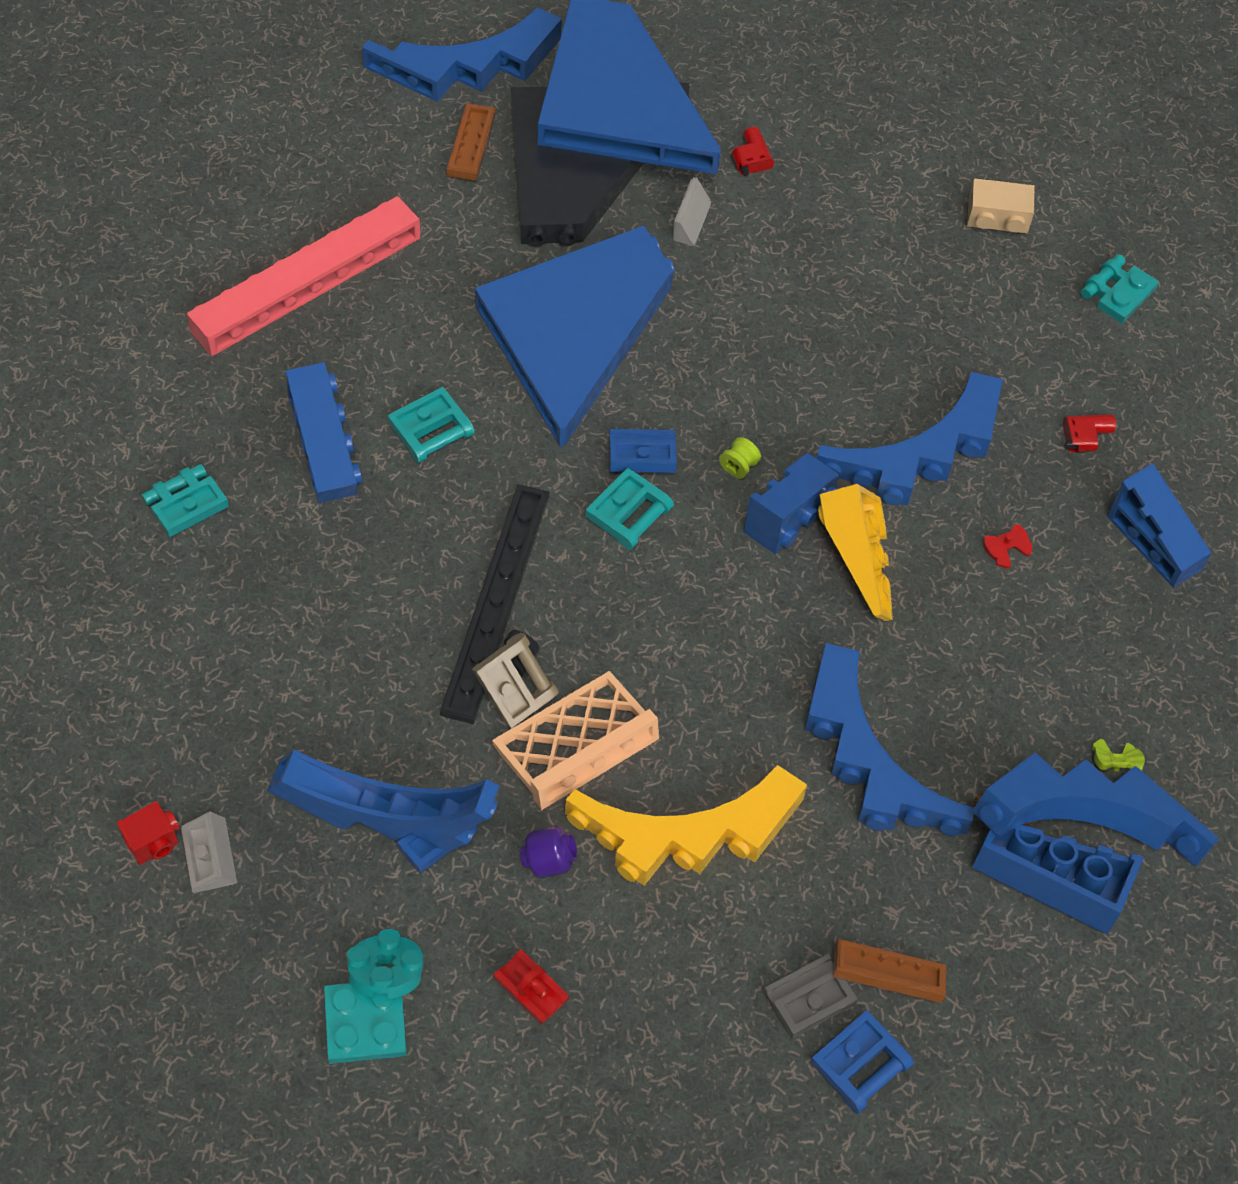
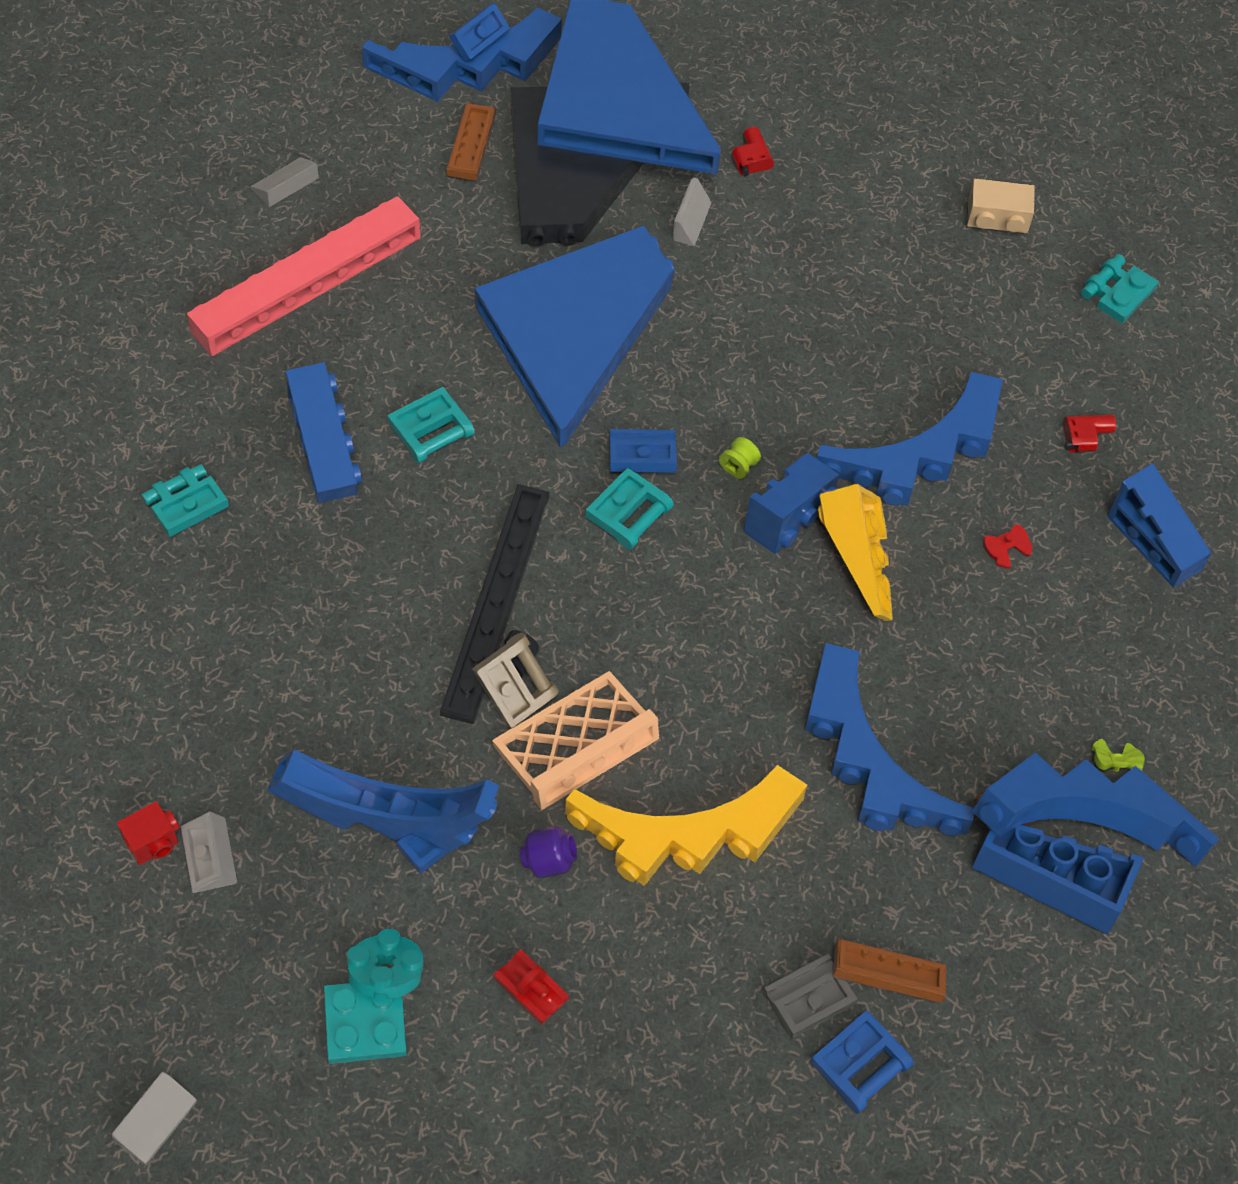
none -> light grey slope [112,1072,197,1165]
none -> light grey slope [251,157,319,207]
none -> blue plate [449,3,510,62]

